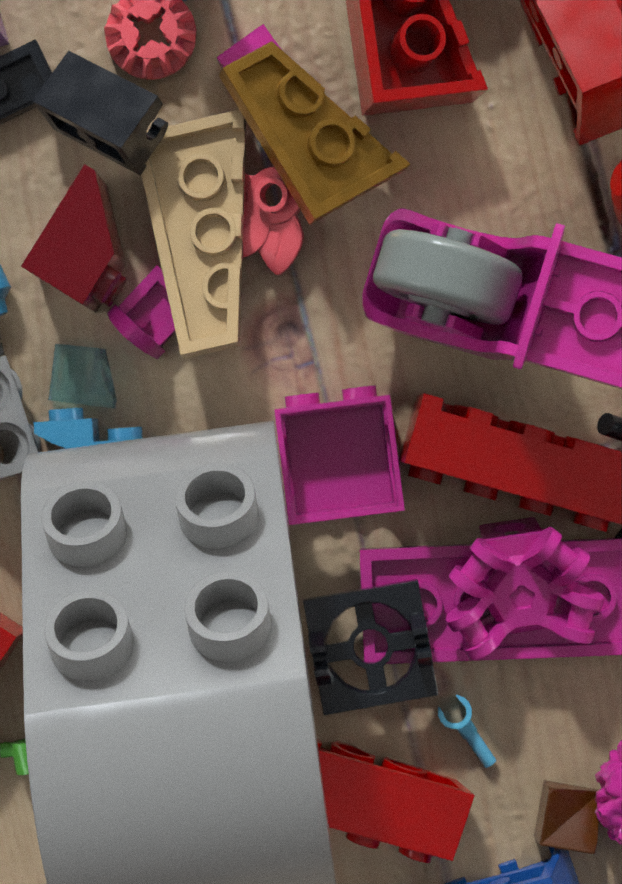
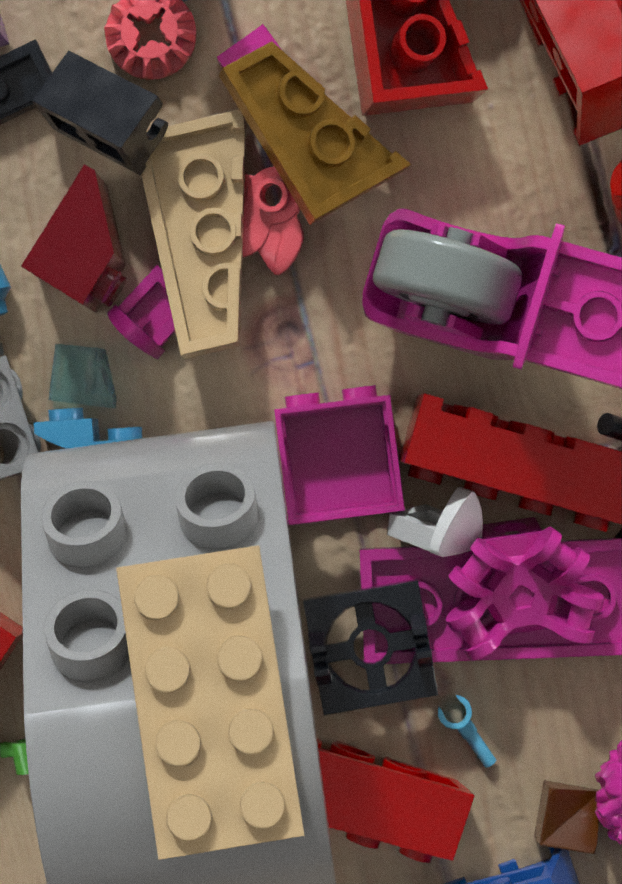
none -> tan plate [116,545,305,860]
none -> white tile [387,487,483,557]

